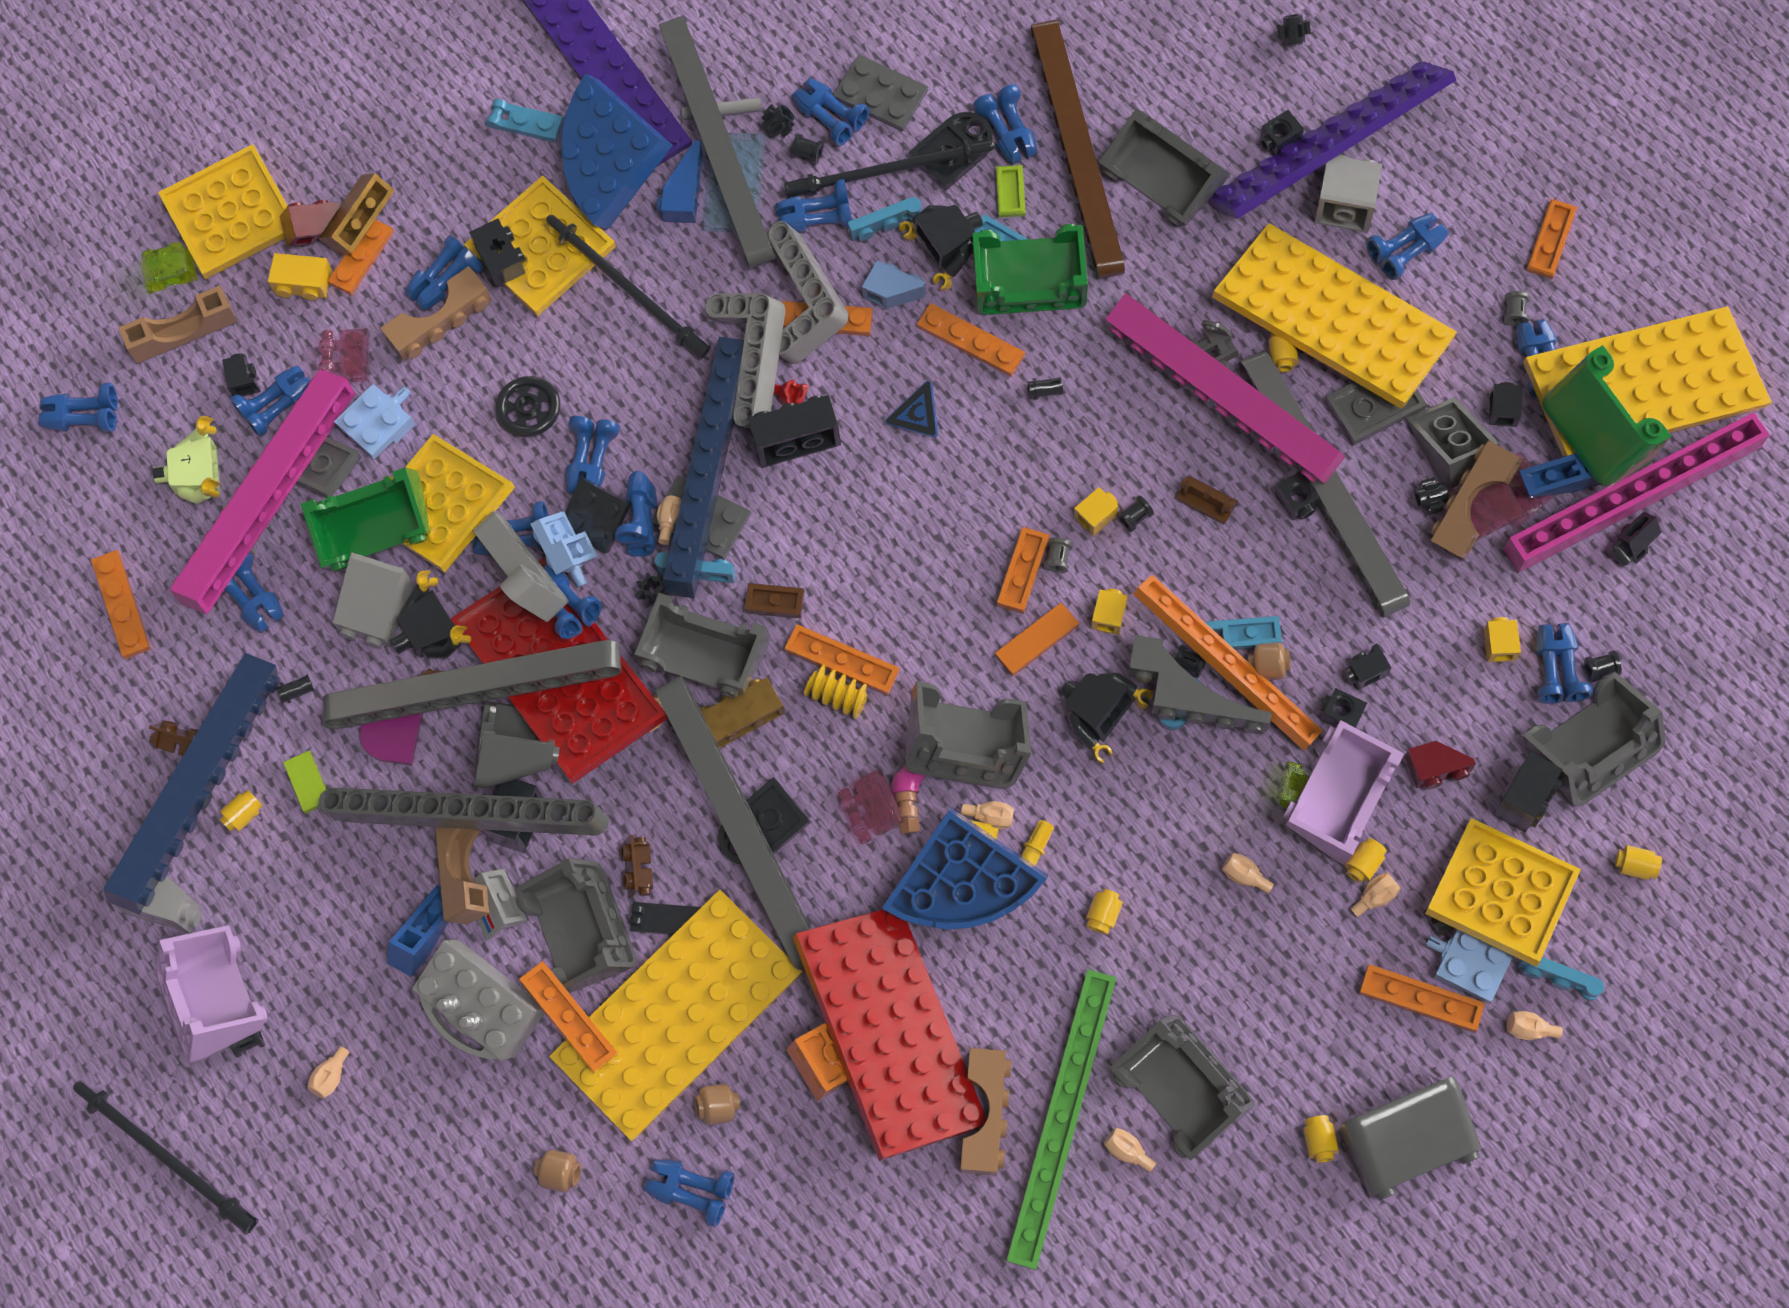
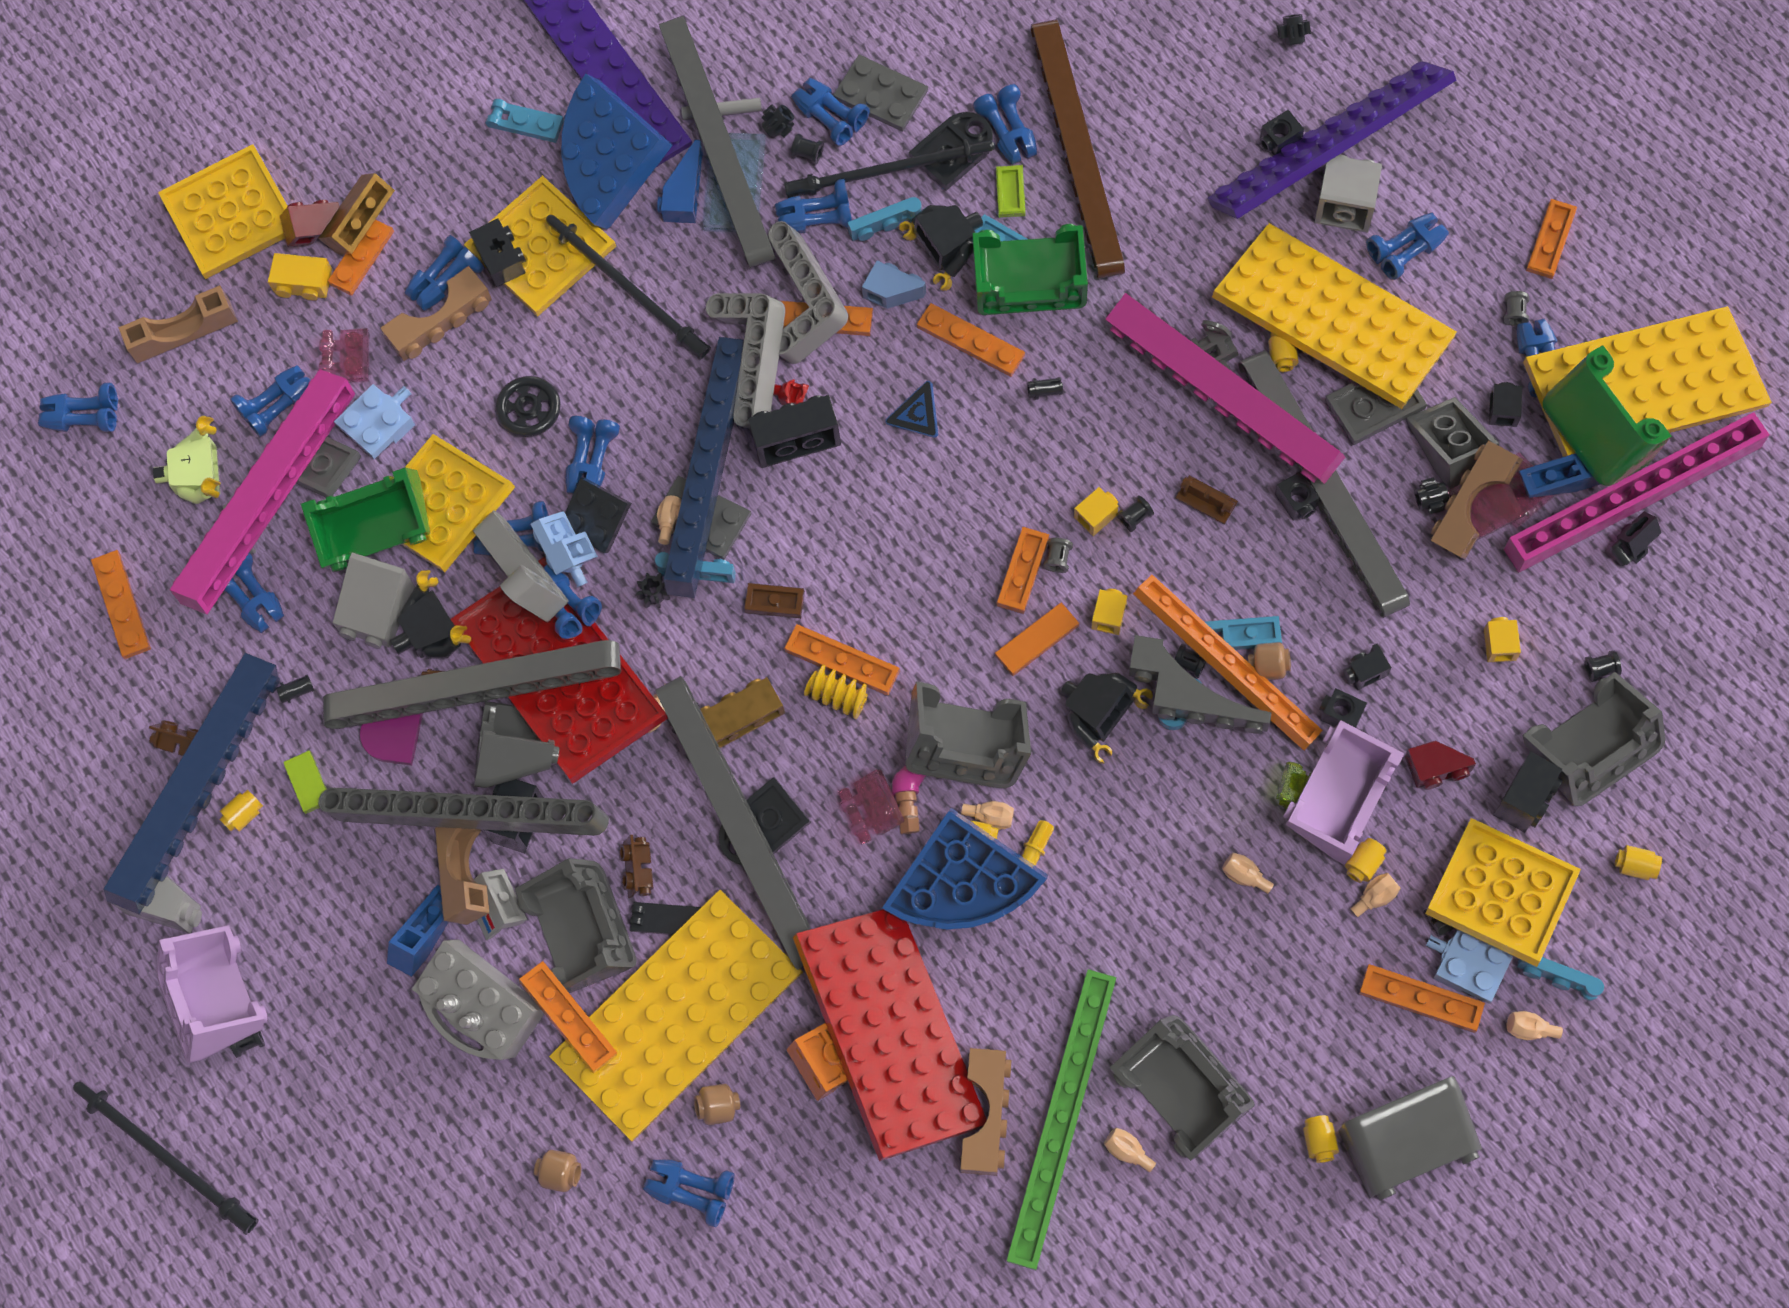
clear neon green cylinder [140,242,198,294] -> none
black brick [222,353,261,397] -> none
light nougat piece [307,1046,350,1098] -> none
blue piece [615,471,657,557] -> none
dark grey windscreen [634,593,770,698] -> none
yellow brick [1086,889,1123,935] -> none
dark grey windscreen [1099,108,1230,226] -> none
blue piece [1536,623,1593,704] -> none

